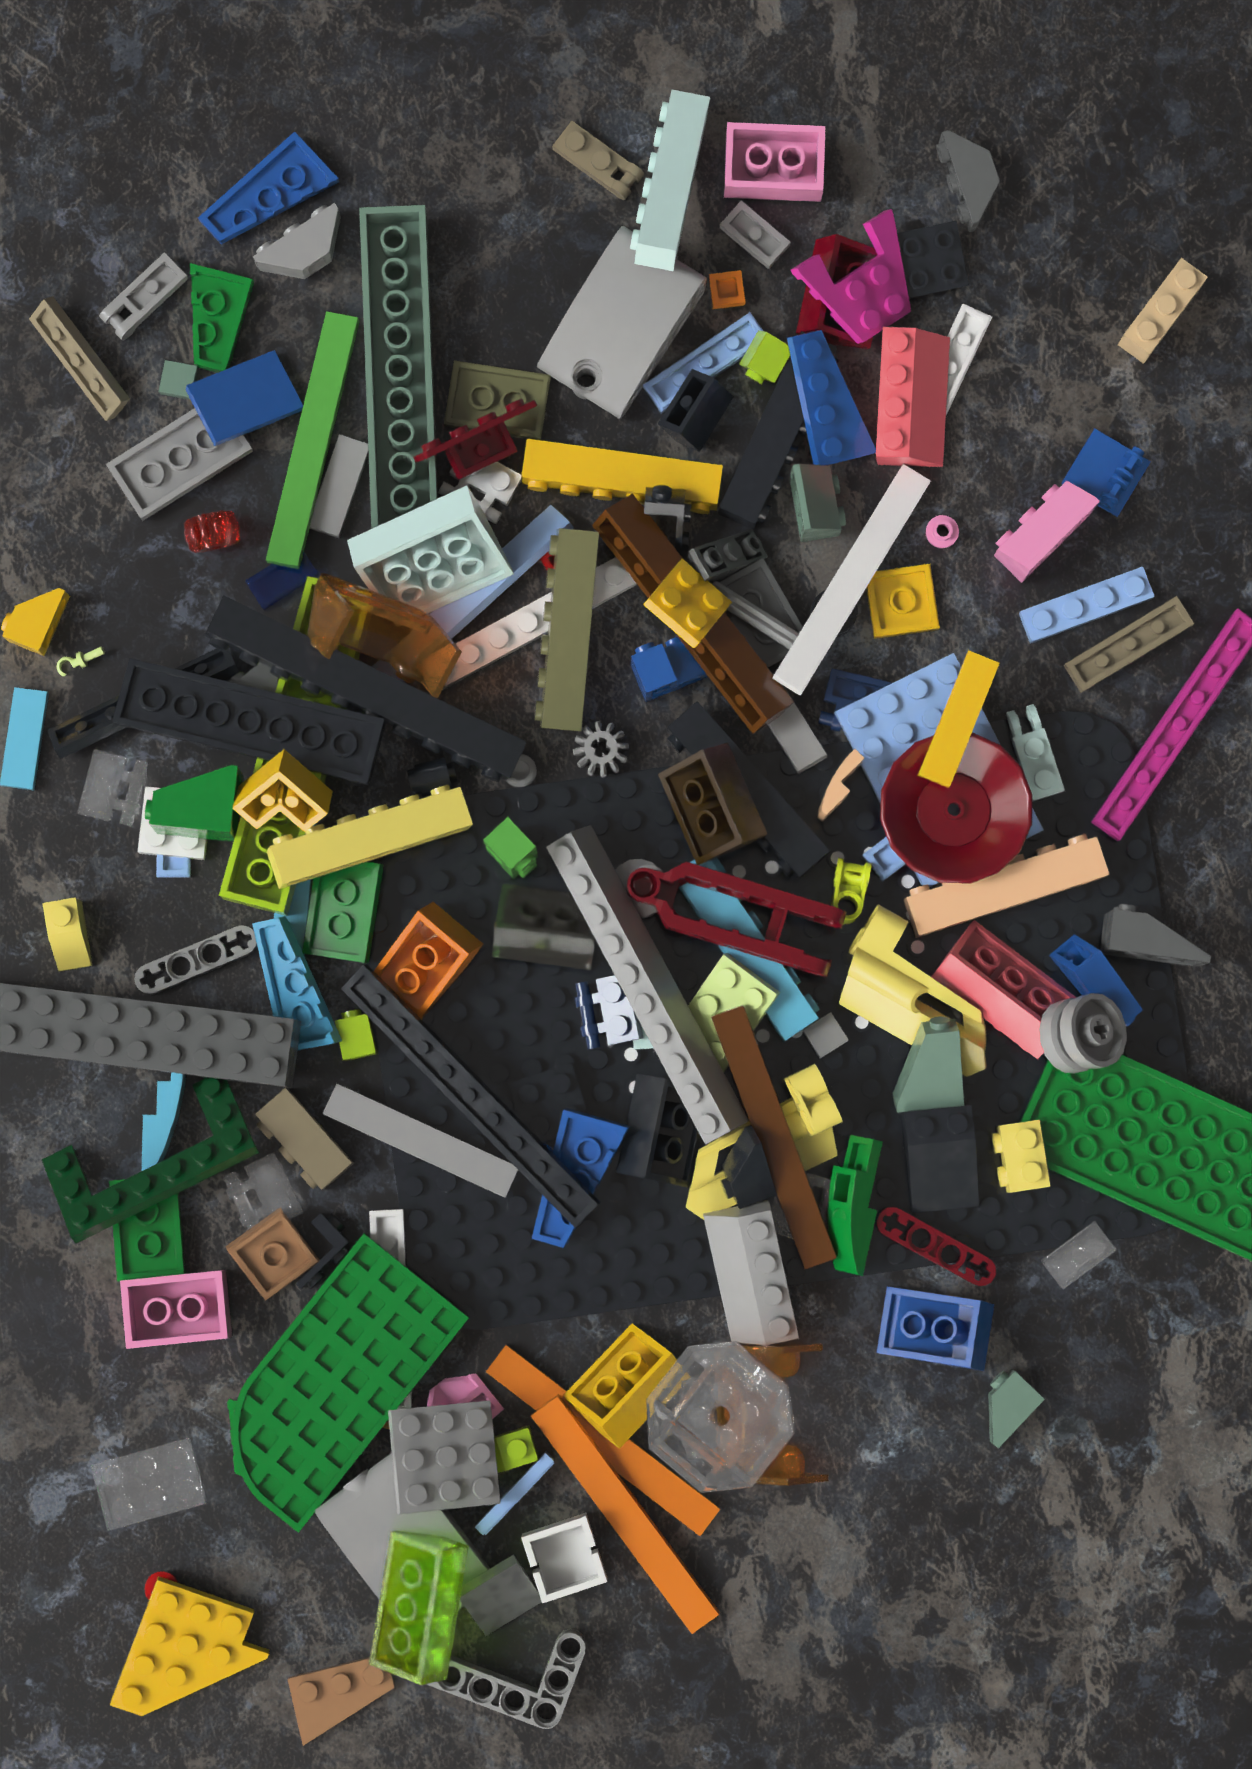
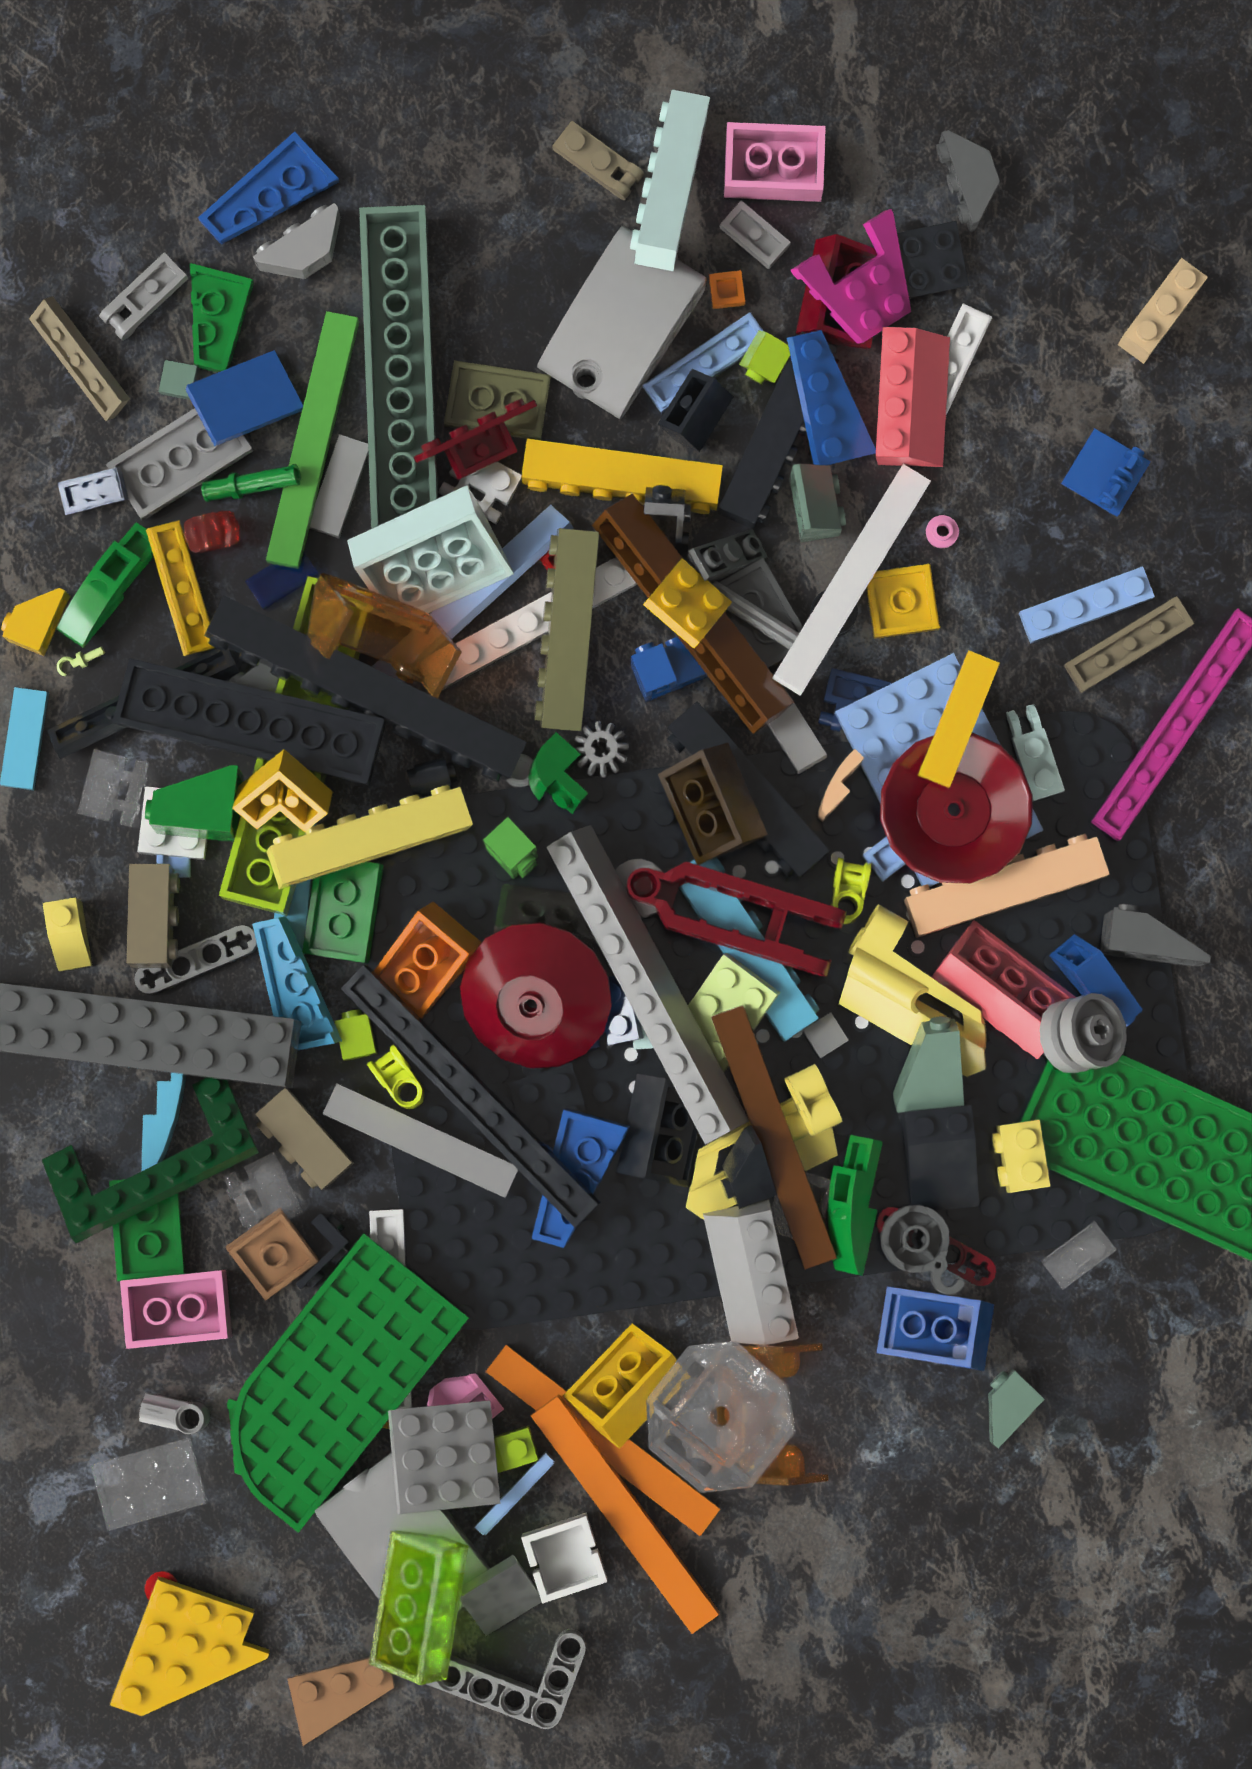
bright pink slope [994,481,1100,583] -> none
none -> green slope [56,522,154,648]
none -> plate [58,467,129,515]
none -> dark tan brick [126,864,180,968]
none -> light grey piece [139,1392,210,1434]
none -> yellow tile [146,520,215,657]
none -> green pin [201,464,301,502]
none -> neon yellow piece [367,1044,425,1109]
none -> dark red dish [460,923,612,1068]
none -> green brick [528,732,588,814]
none -> dark grey piece [880,1205,964,1295]

